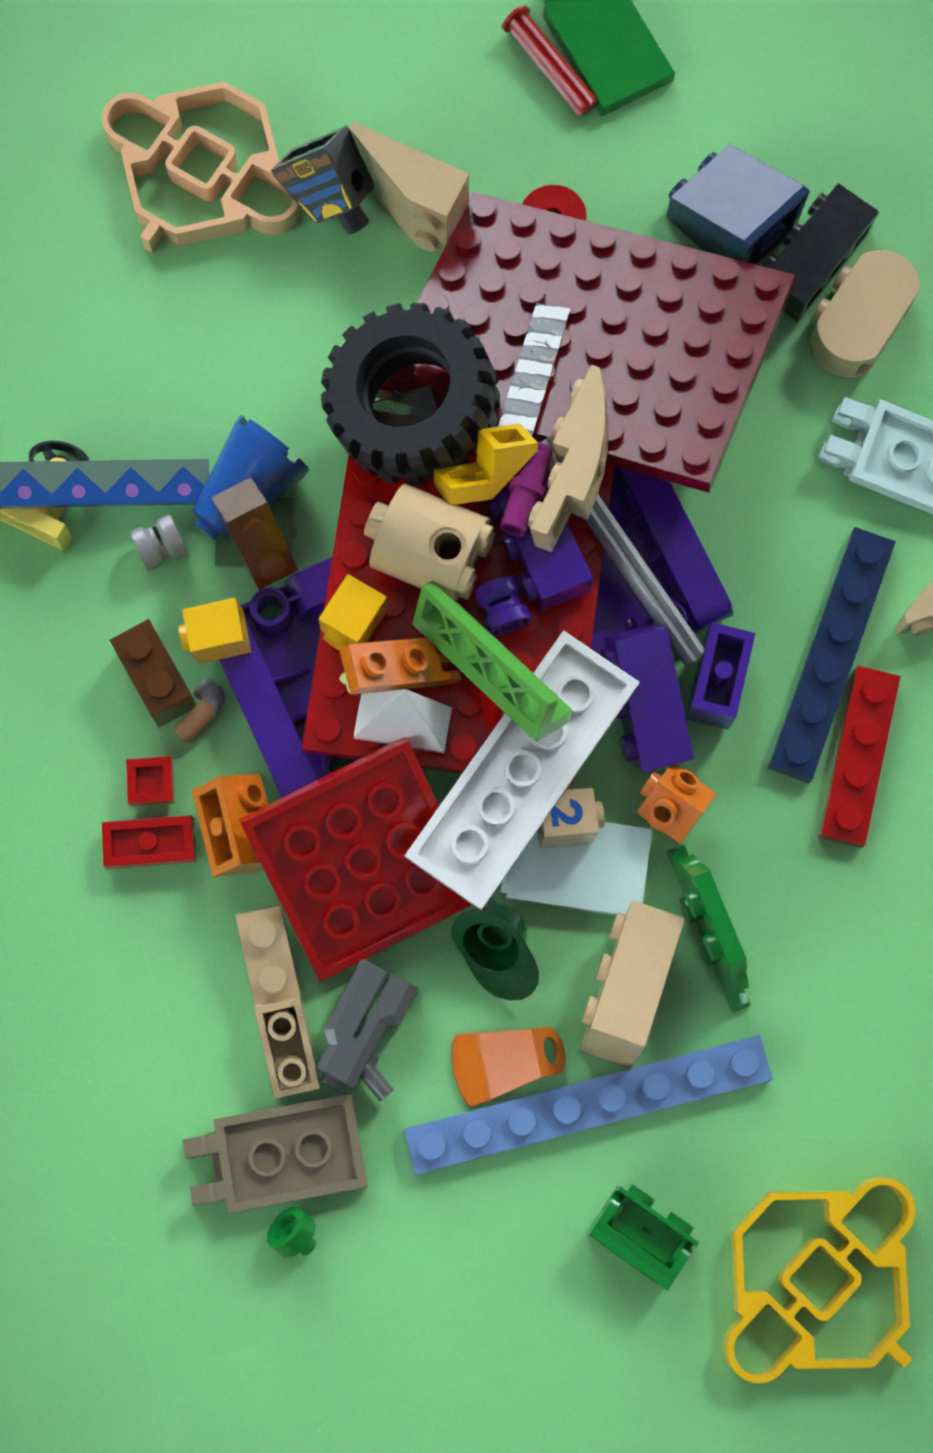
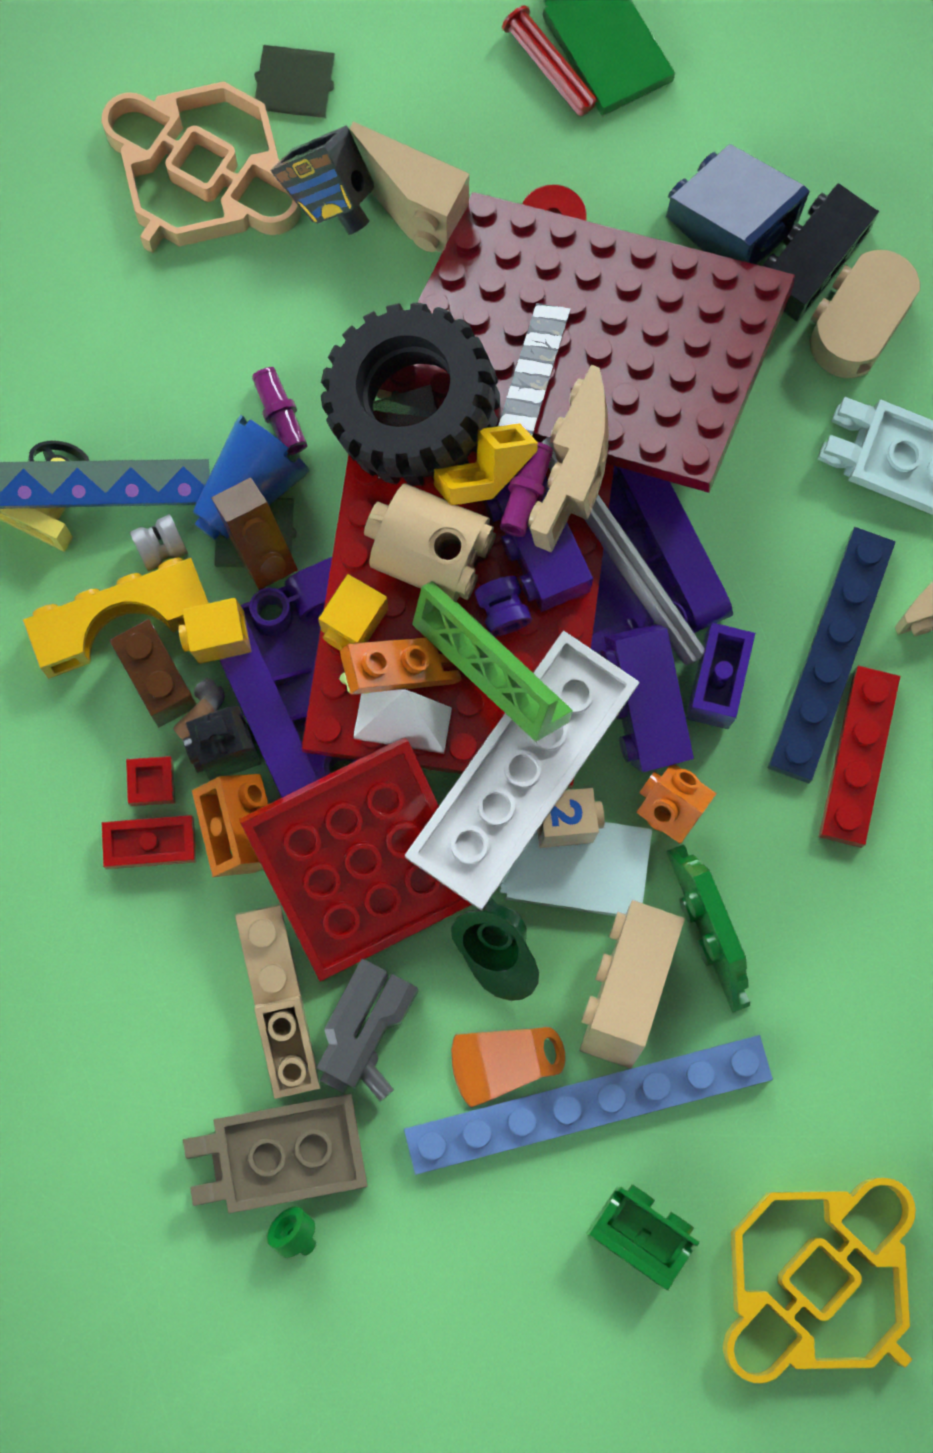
none -> yellow arch [23,558,209,679]
none -> black hinge [182,706,261,781]
none -> magenta pin [252,367,307,456]
none -> clear smoke piece [254,45,335,118]

